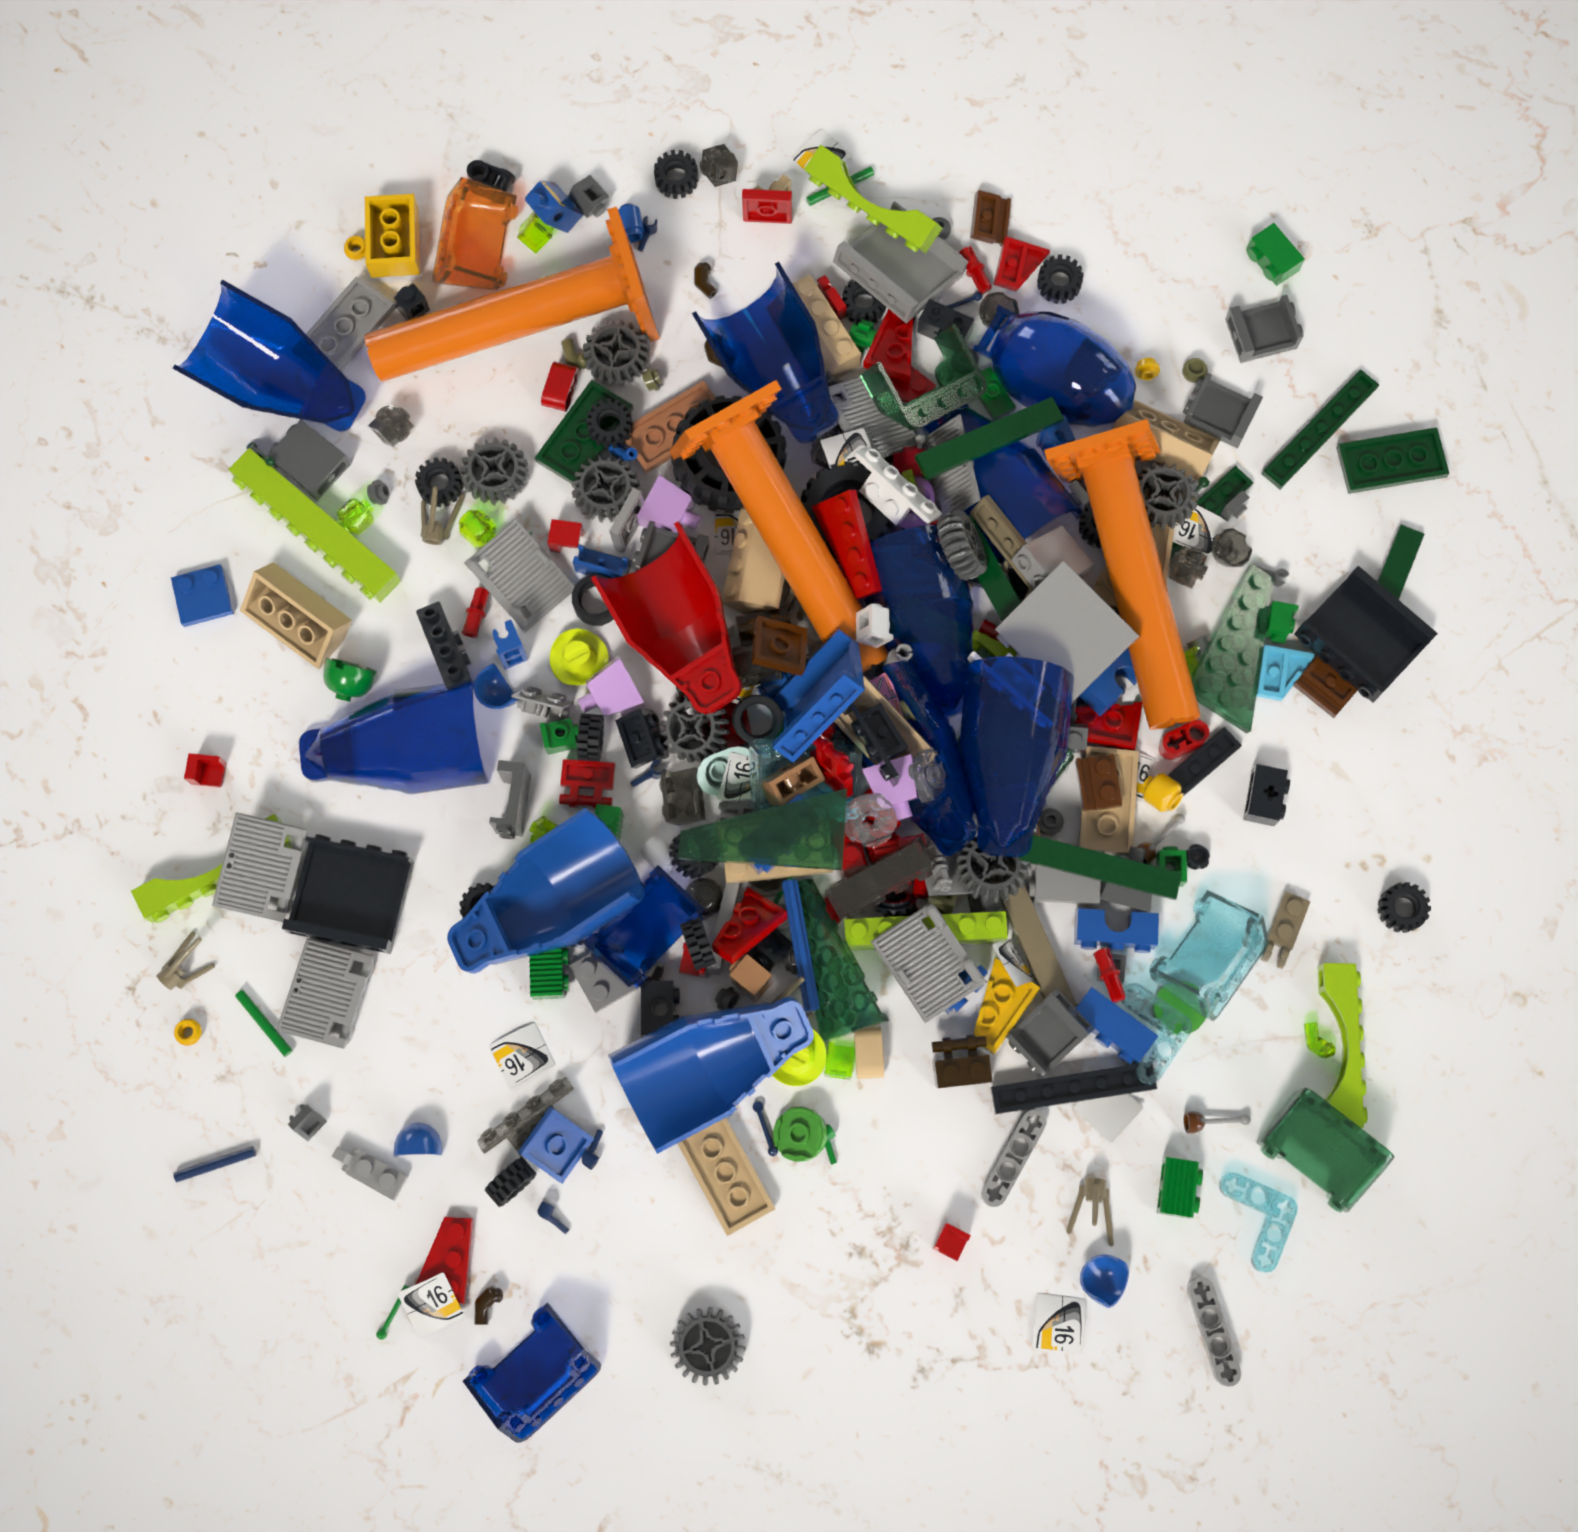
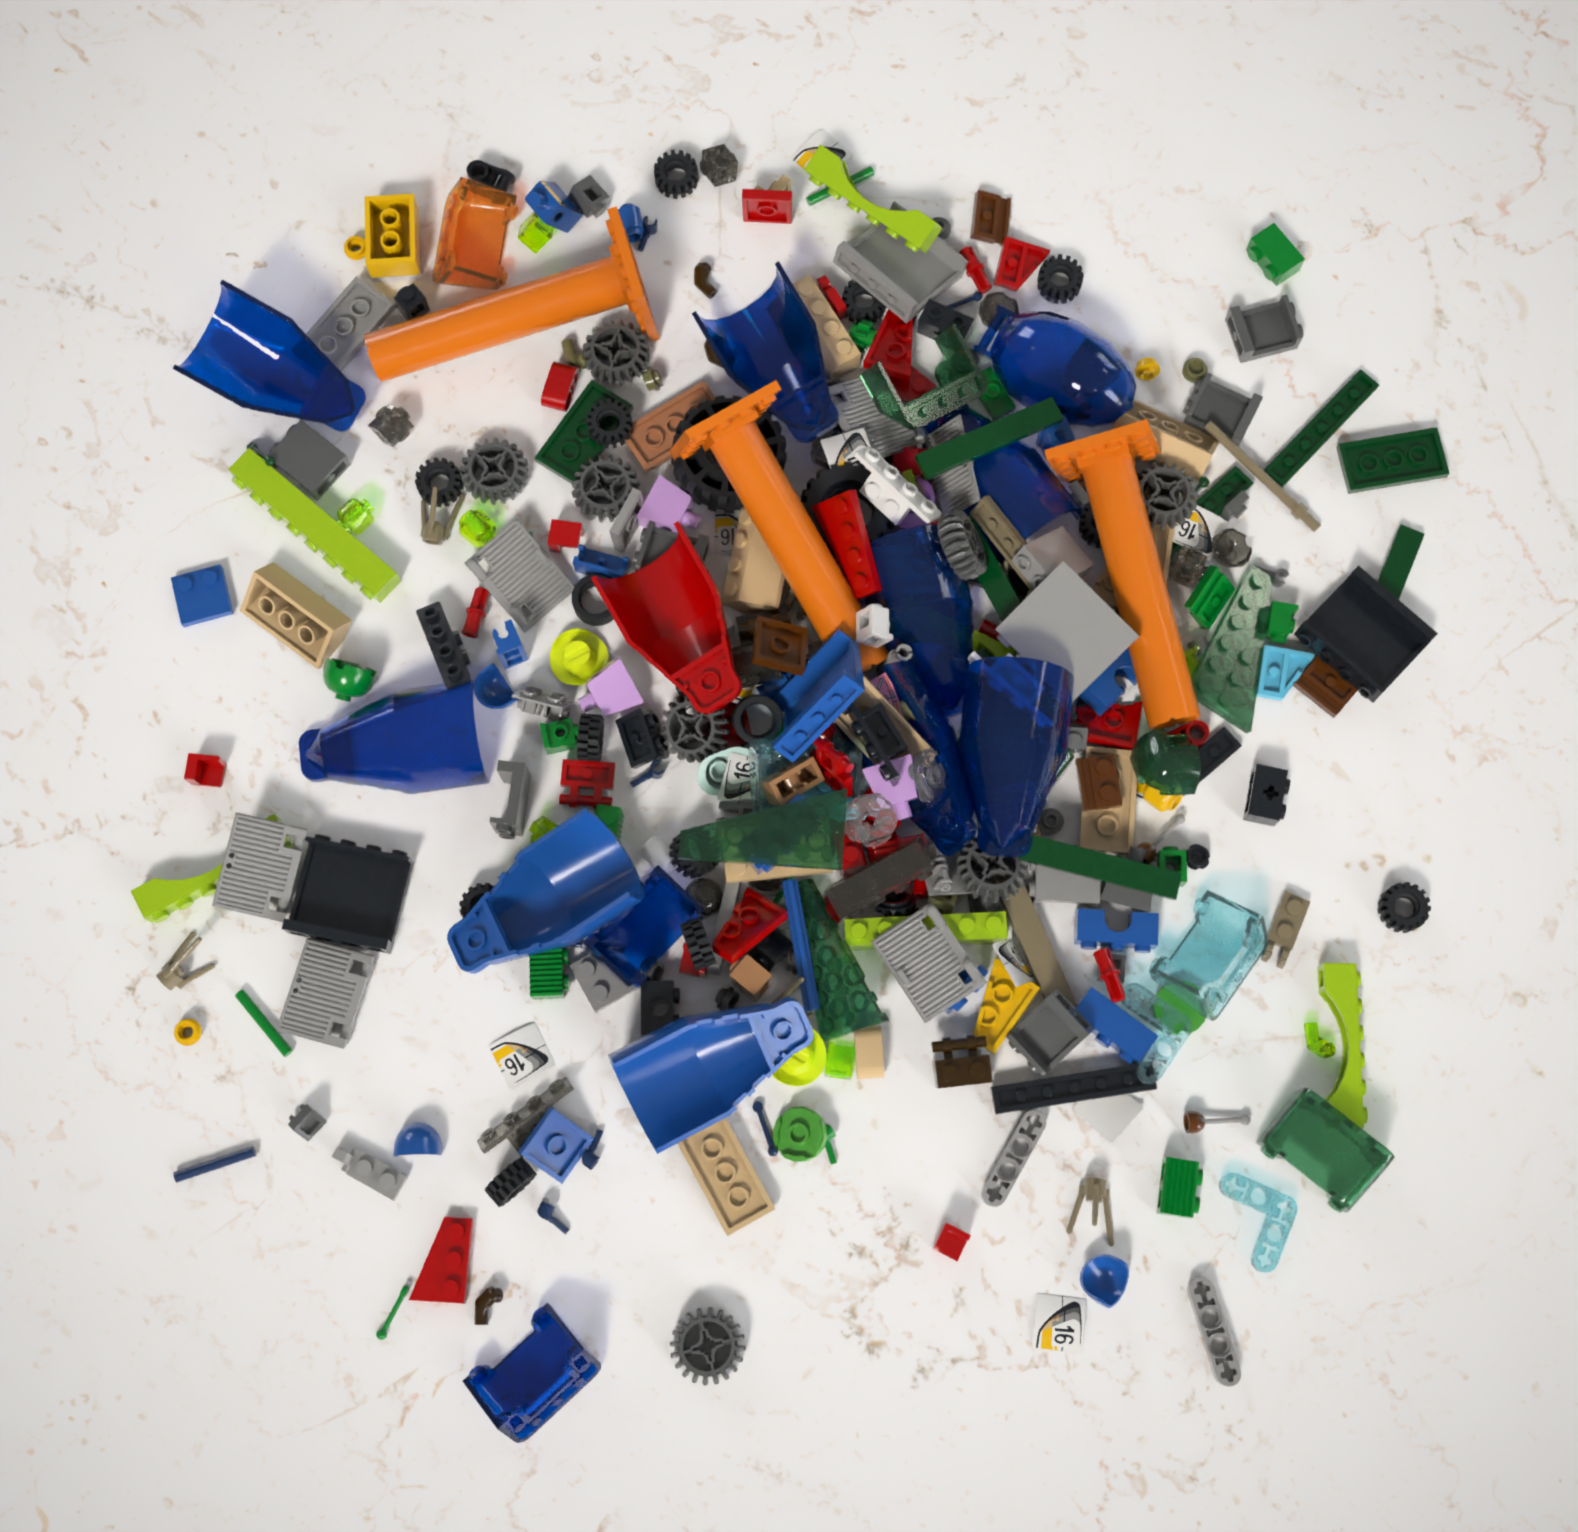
dark grey plate [367,480,390,505] -> none
sticker [397,1273,464,1337] -> none
blue arm [608,443,638,463] -> none
clear smoke bracket [659,767,706,826] -> none
none -> clear green brick [1130,728,1201,795]
none -> green plate [1184,565,1235,630]
none -> dark tan bar [1204,421,1321,532]

